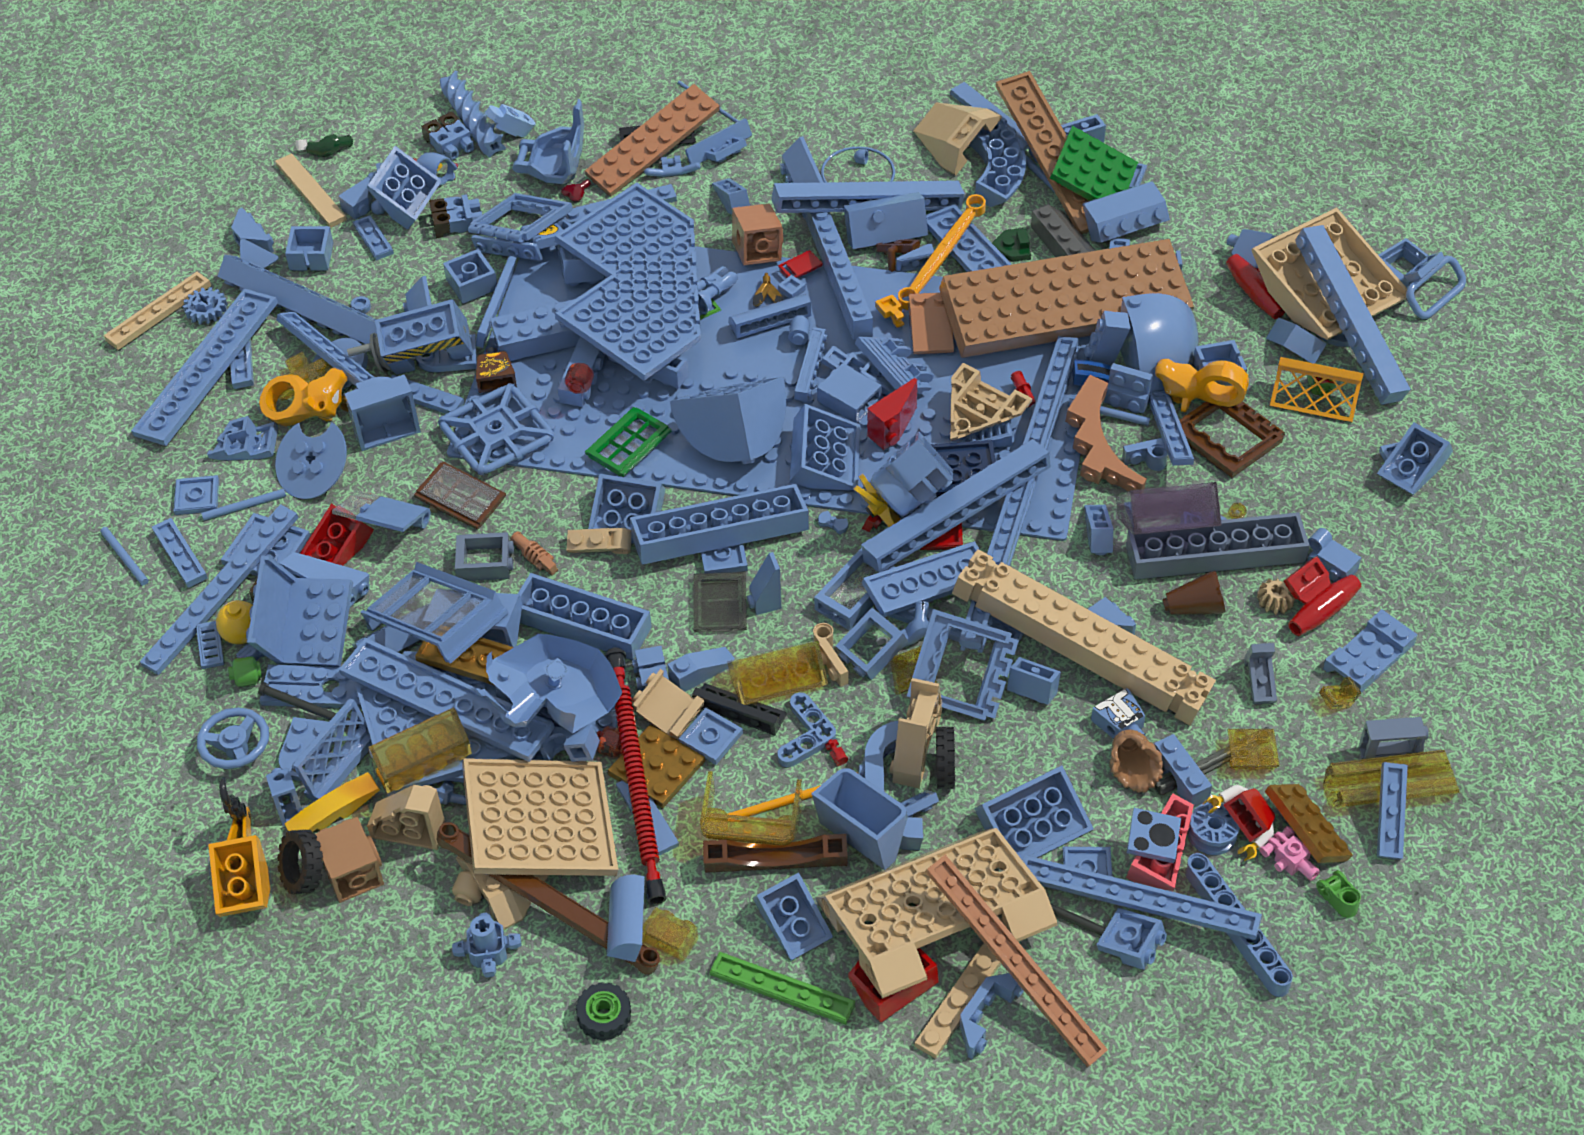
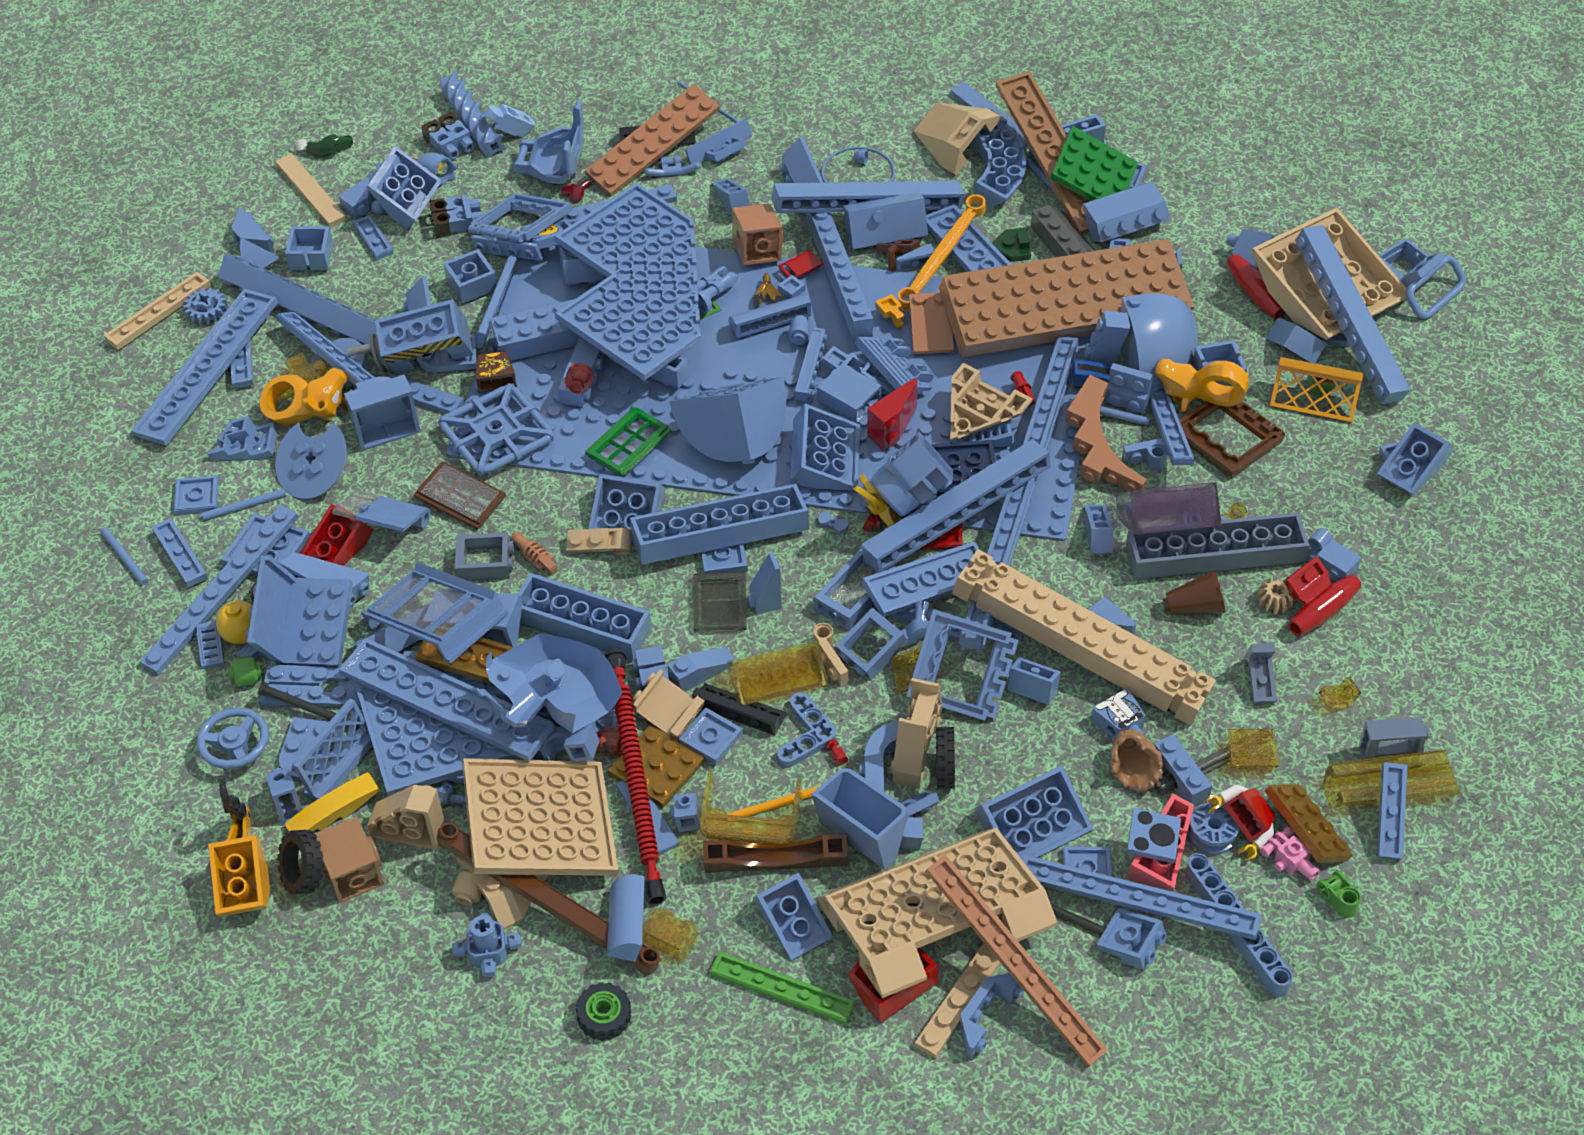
medium blue tile [350,296,371,314] -> none
clear yellow slope [368,707,472,794] -> none
medium blue piece [1323,609,1418,695] -> none
none -> medium blue brick [670,793,705,832]

